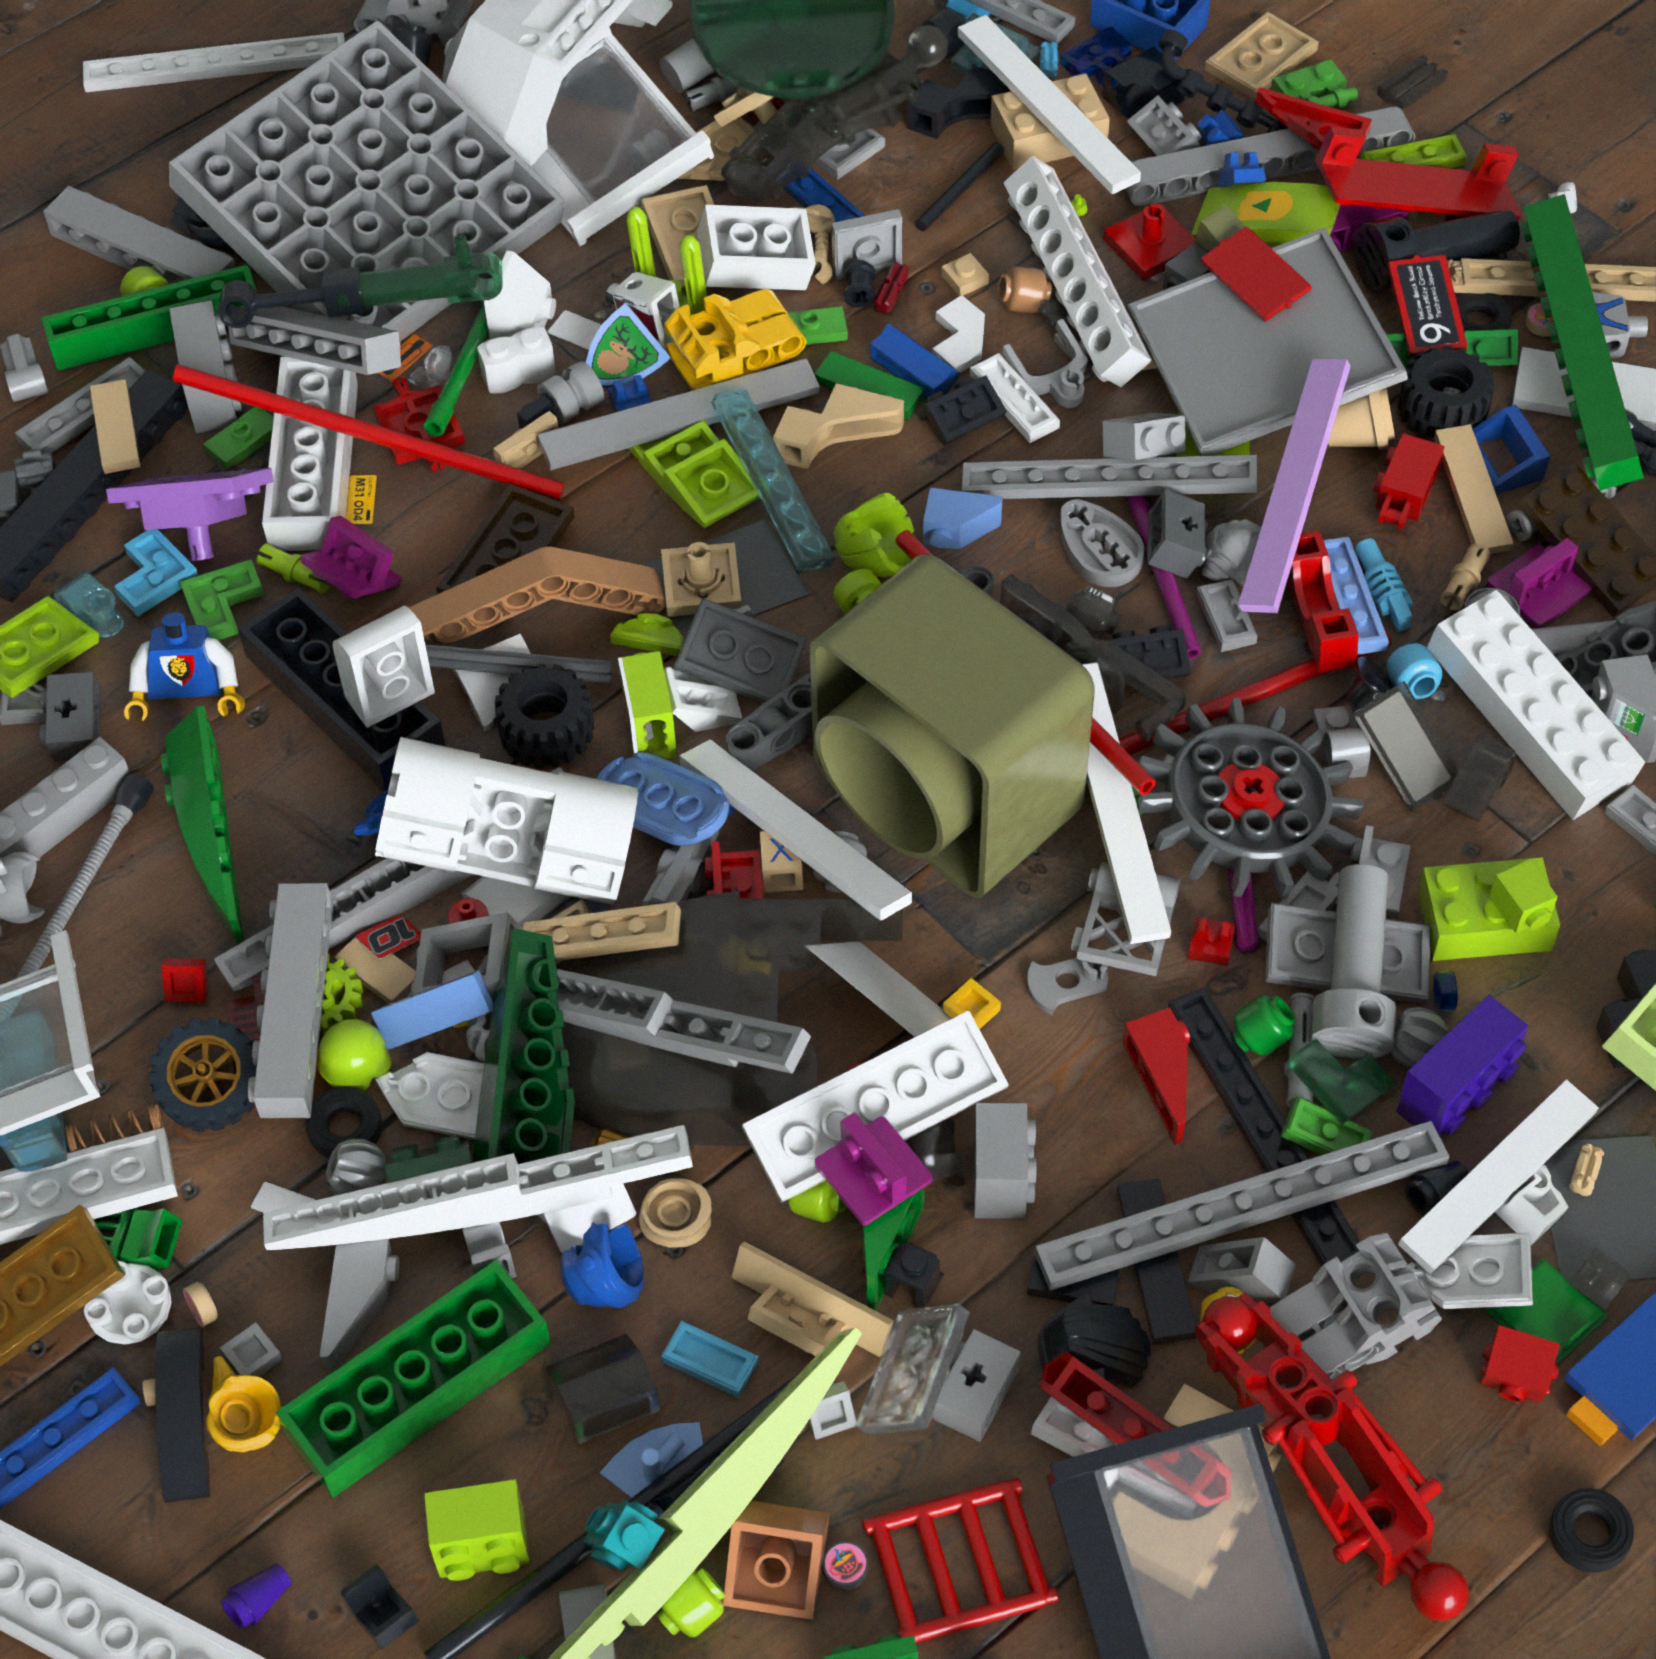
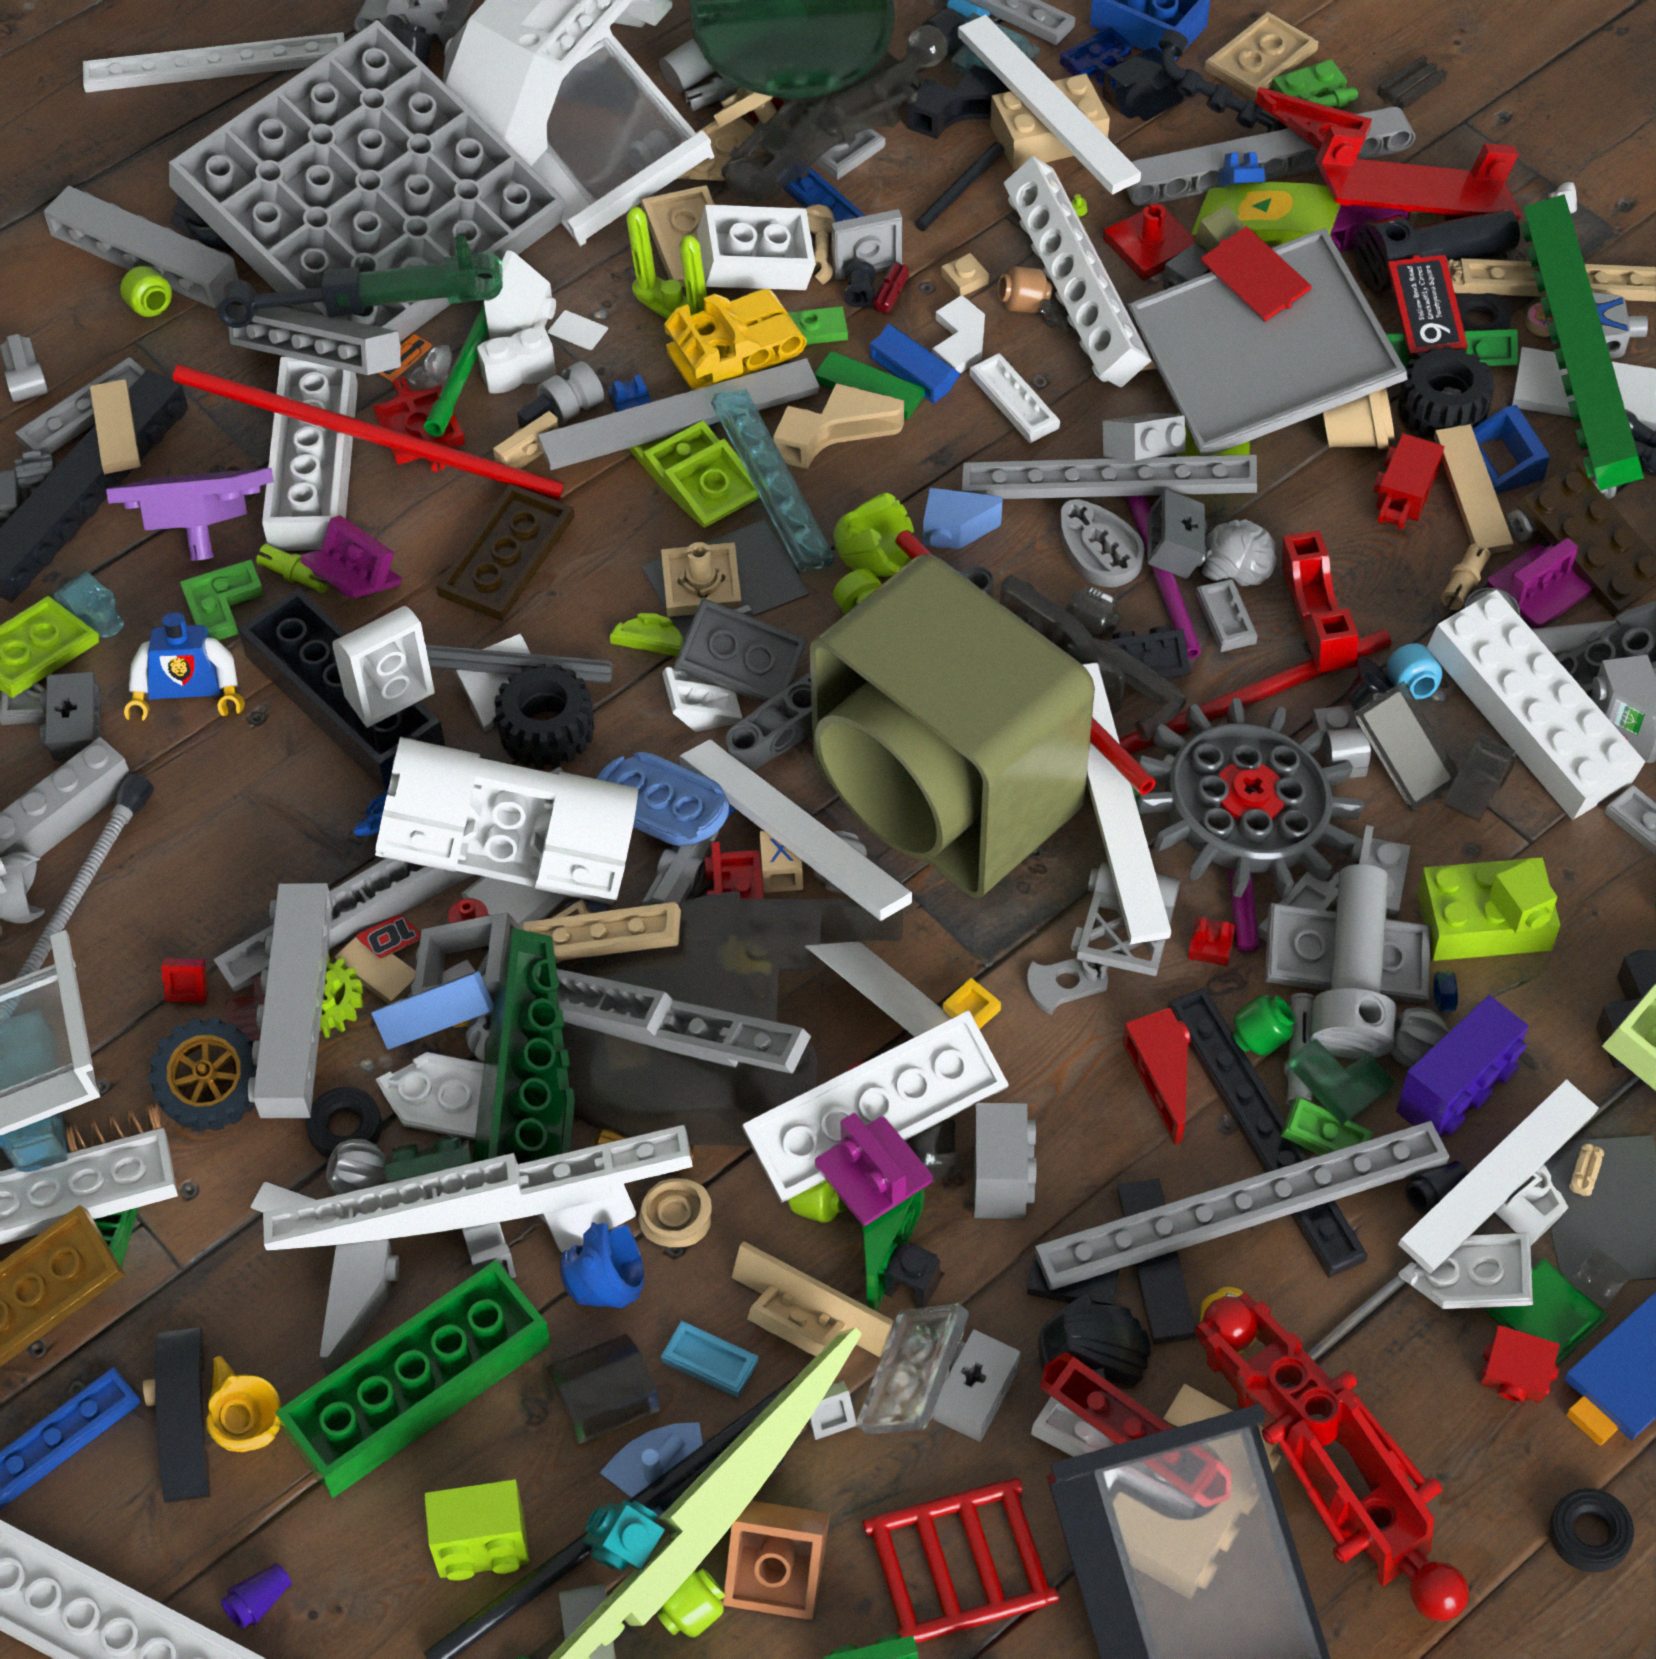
green brick [41,264,257,371] -> none
white dish [84,1261,172,1345] -> none
medium azure plate [114,529,198,617] -> none
green piece [120,1208,183,1271] -> none
green wedge [161,705,244,942] -> none
light grey brick [169,300,242,434] -> none
tan tile [183,1281,218,1327] -> none
bright green plate [203,407,274,471] -> none
light grey plate [220,1322,283,1377] -> none
lime helmet [316,1019,392,1091] -> none
black bracket [341,1565,419,1649] -> none
yellow sticker [346,475,377,524] -> none
medium nougat beam [409,547,666,646] -> none
shield [586,303,671,386] -> none
white torso [606,272,680,352] -> none
lime piece [618,651,677,759] -> none
tile [823,1541,868,1591] -> none
black bracket [918,375,1007,446] -> none
light grey piece [1002,319,1088,408] -> none
medium azure piece [1040,41,1058,79] -> none
light grey bracket [1127,95,1202,156] -> none
light grey slope [1188,1237,1296,1304] -> none
blue tile [1197,110,1244,146] -> none
lavender tile [1238,359,1350,613] -> none
light grey connector [1270,1233,1442,1379] -> none
light blue tile [1324,537,1389,655] -> none
medium azure hinge [1355,538,1413,632] -> none
lime tile [1359,134,1467,168] -> none

